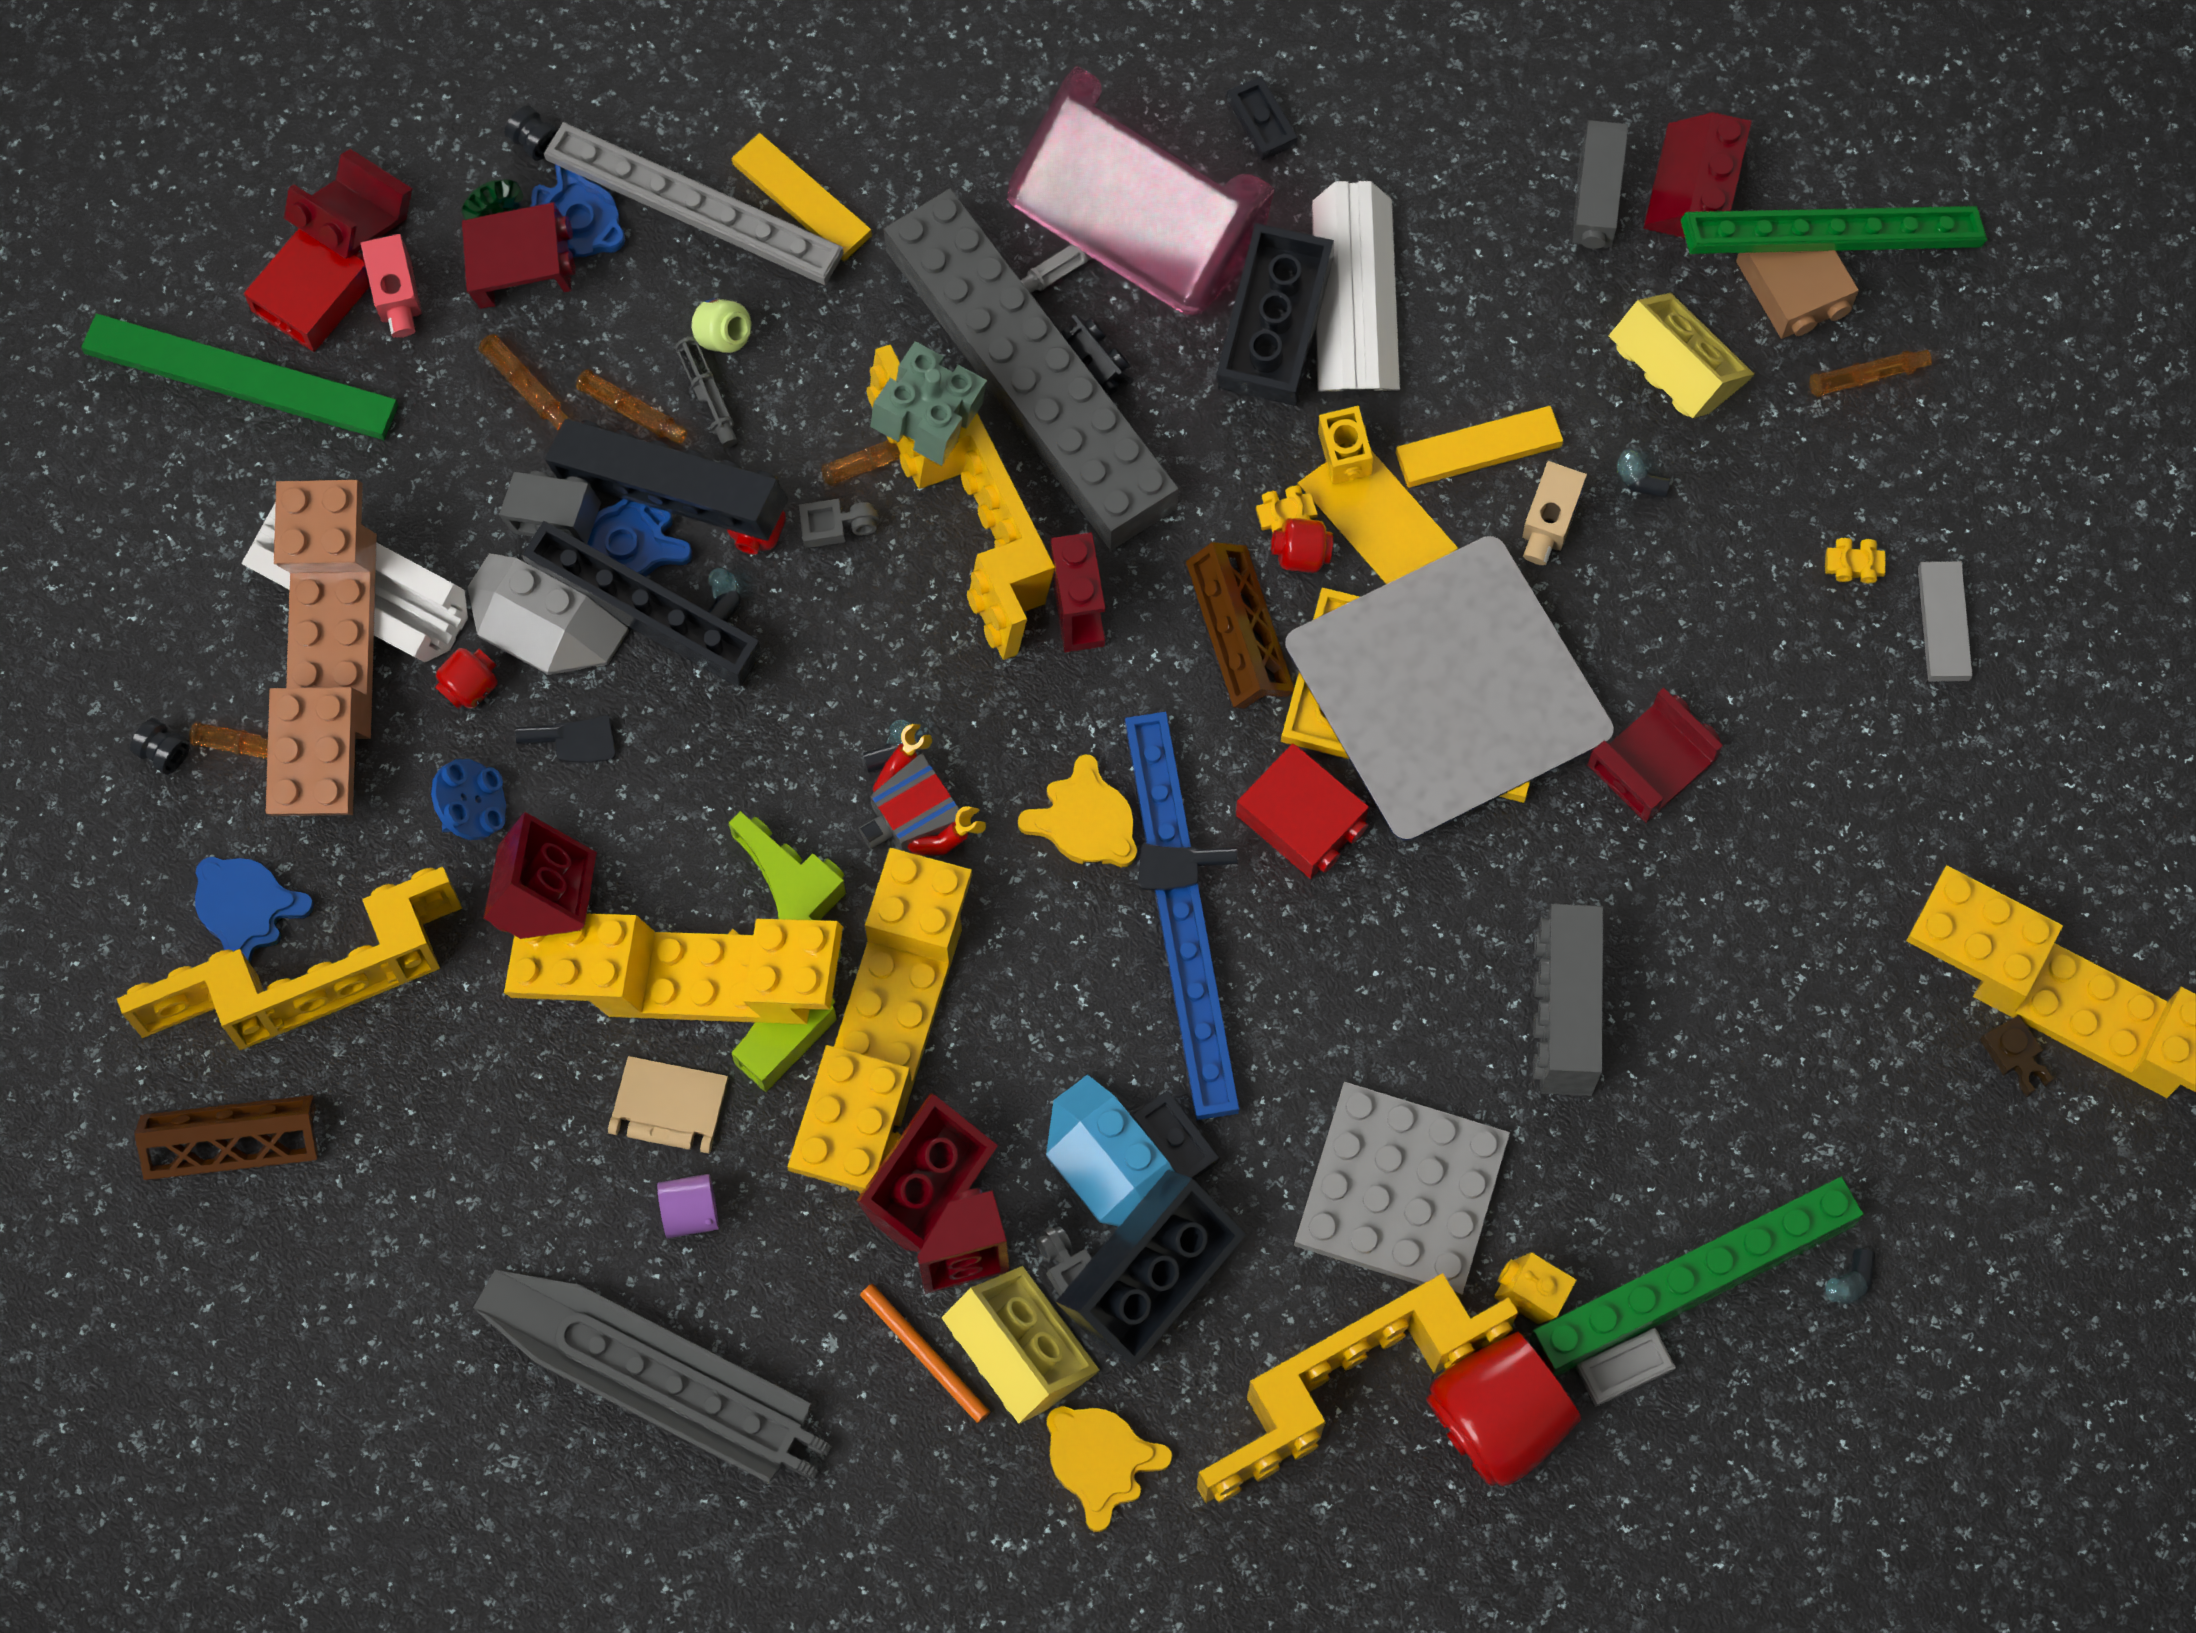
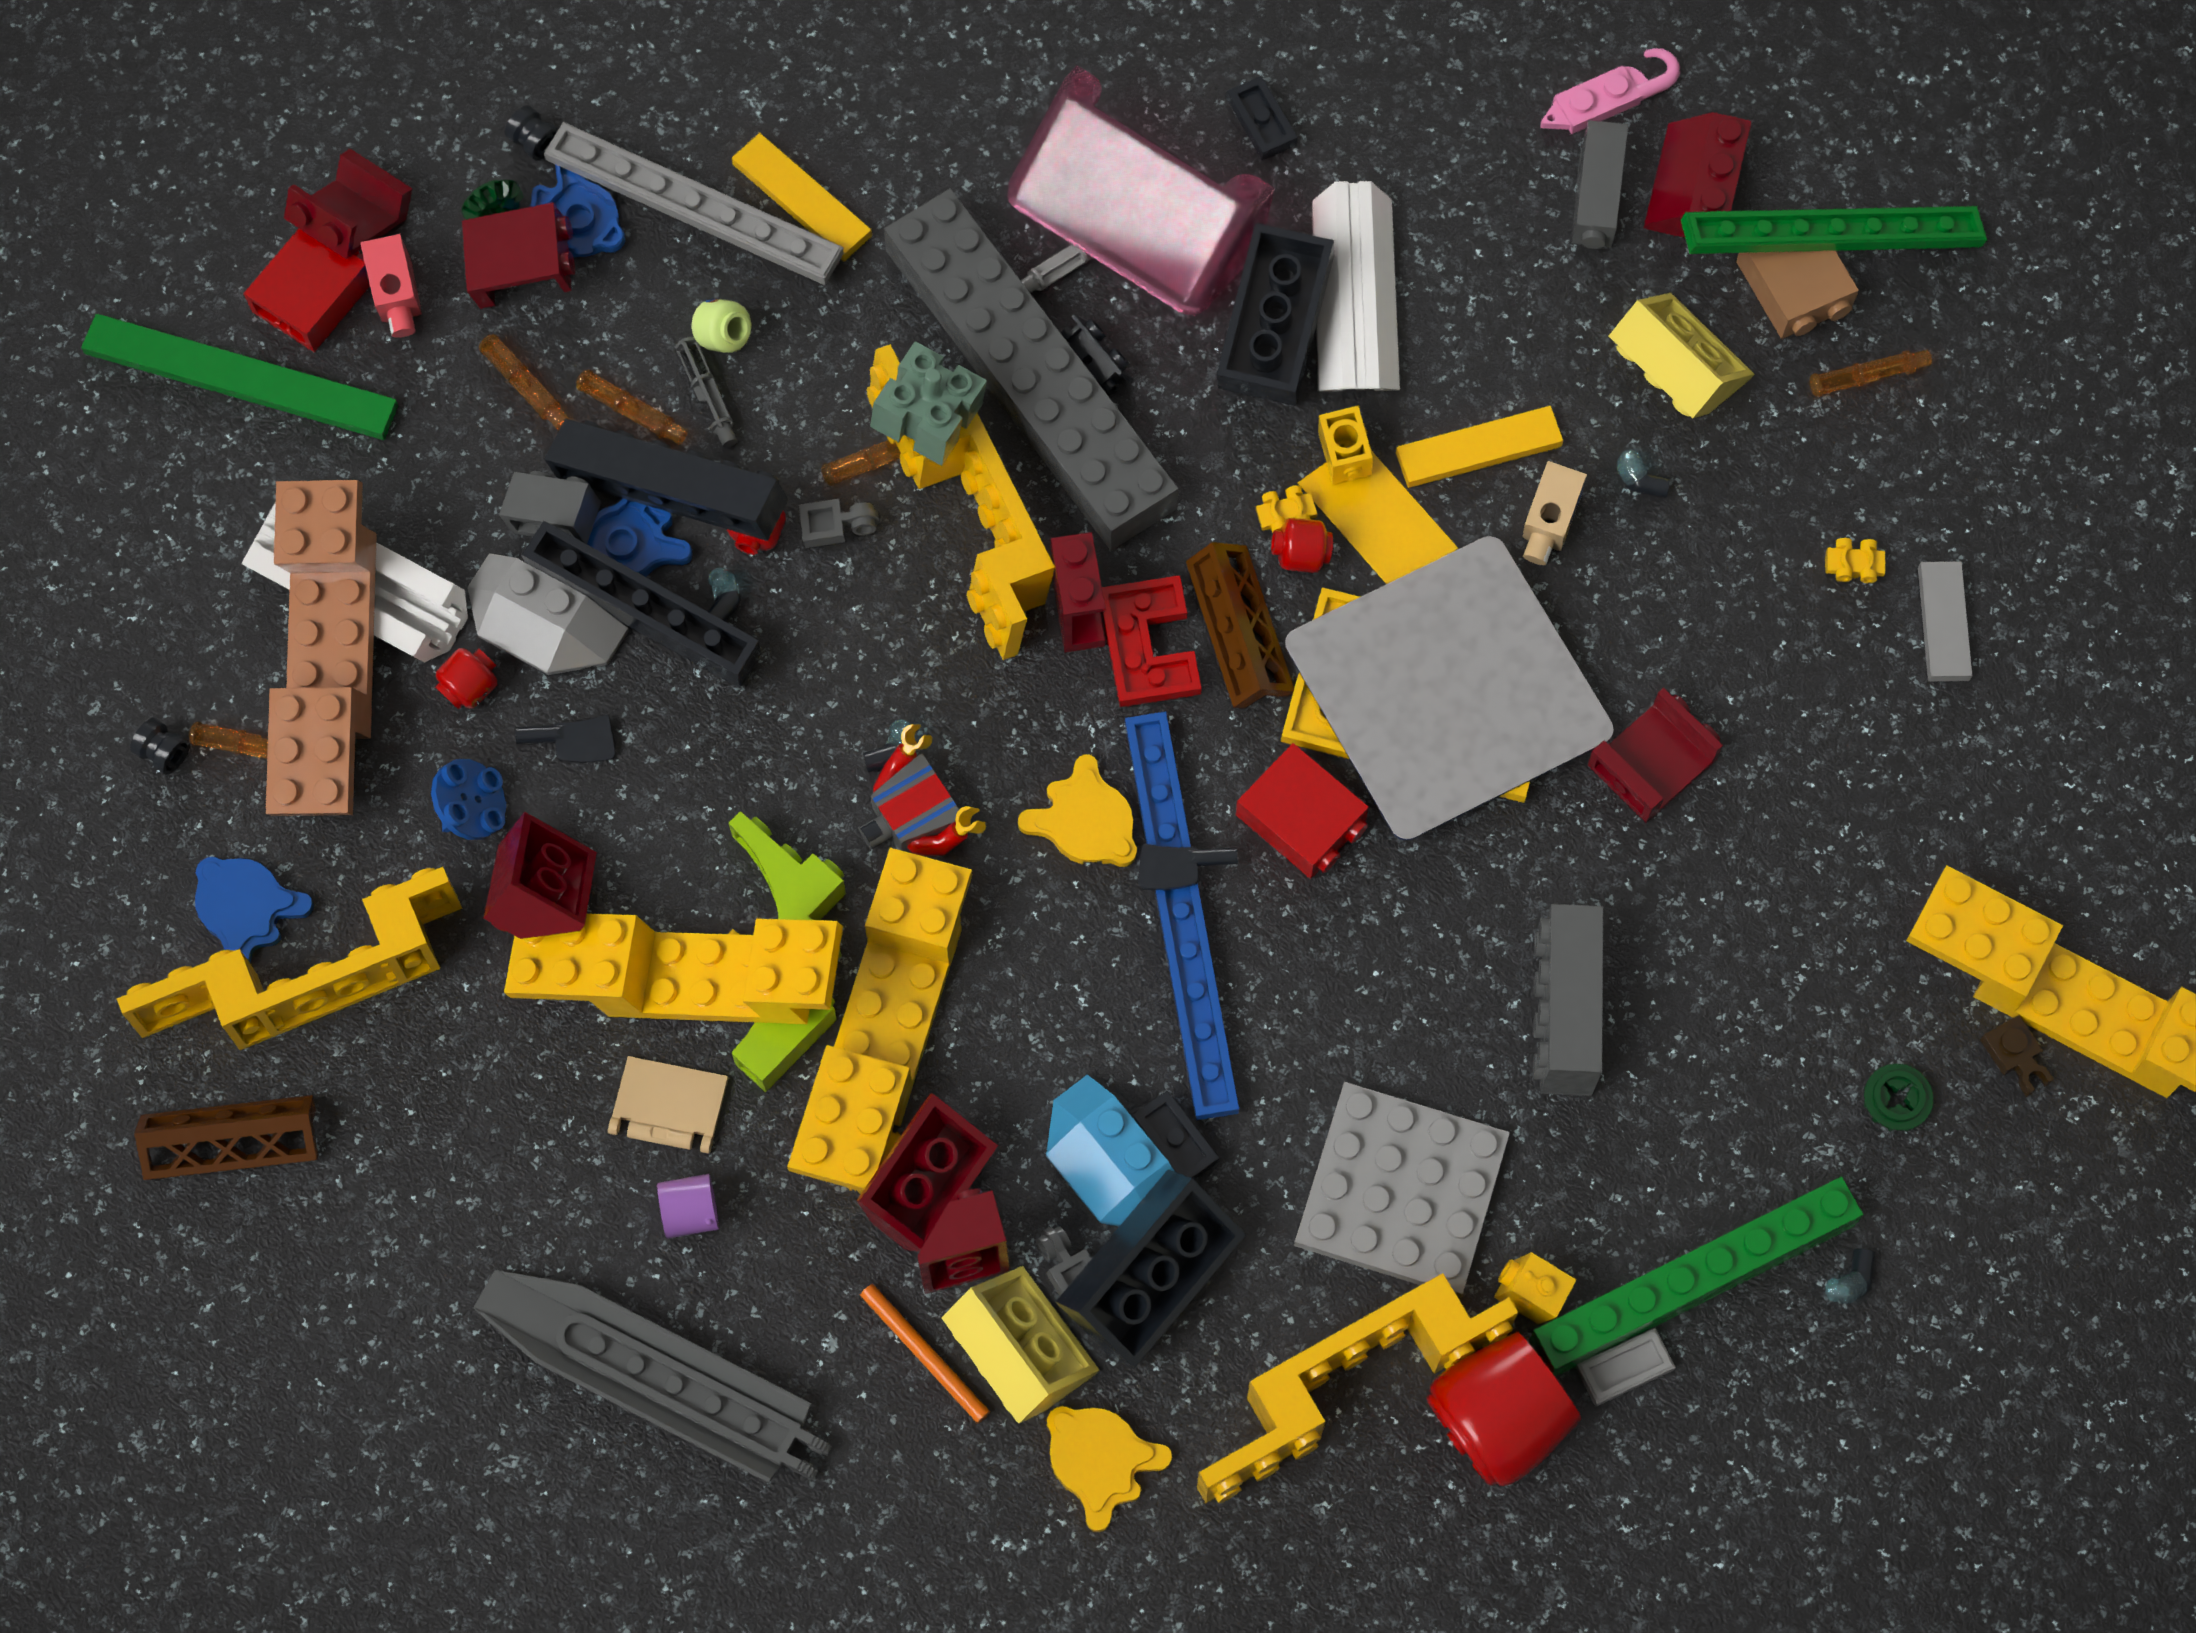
none -> red plate [1102,575,1202,707]
none -> bright pink plate [1540,48,1680,134]
none -> dark green gear [1863,1064,1933,1132]

